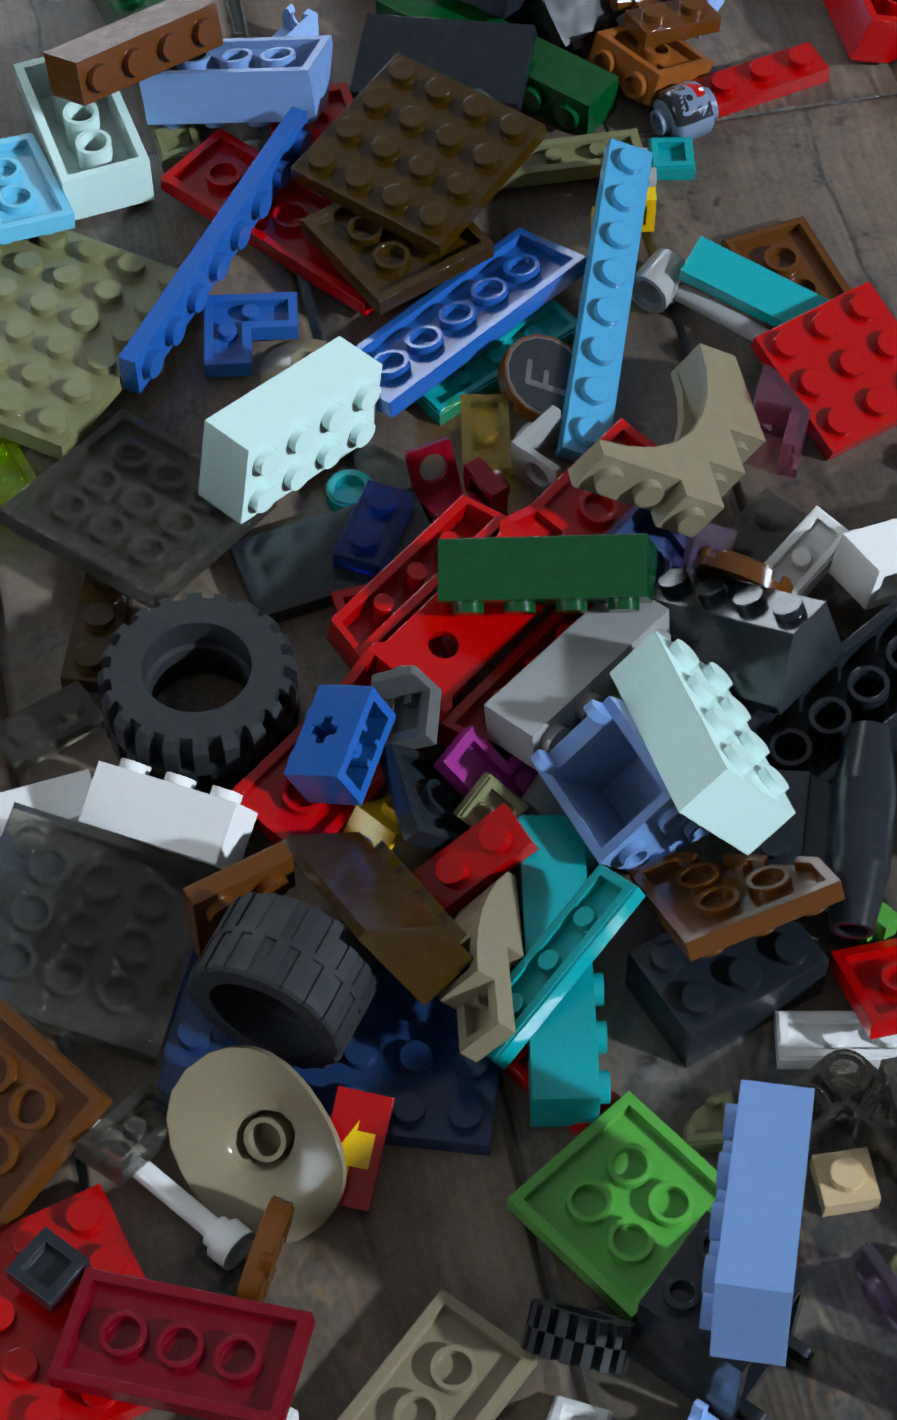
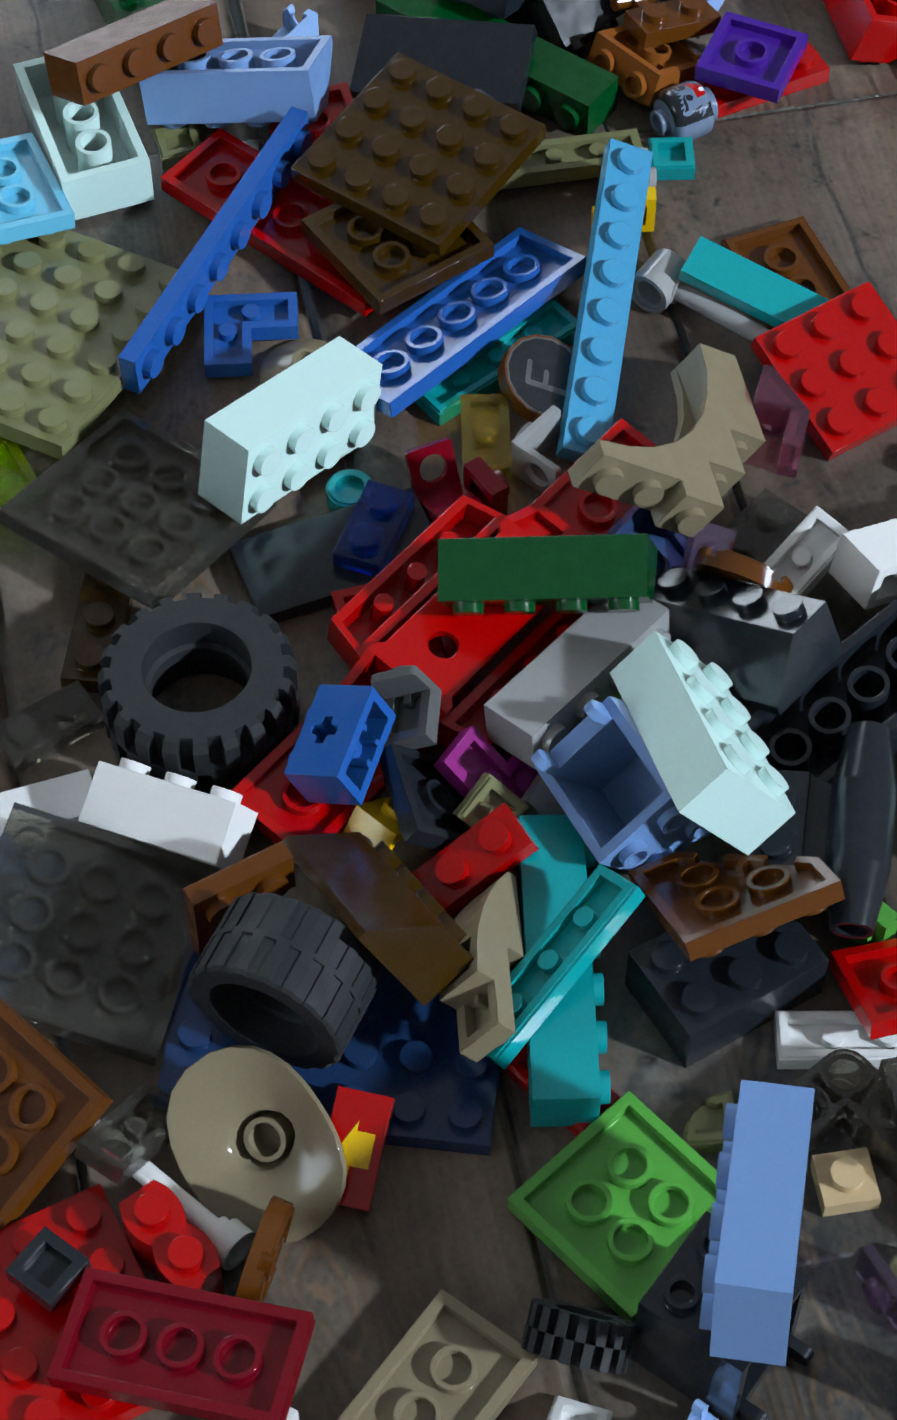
none -> red brick [119,1180,225,1295]
none -> dark purple plate [694,11,808,103]

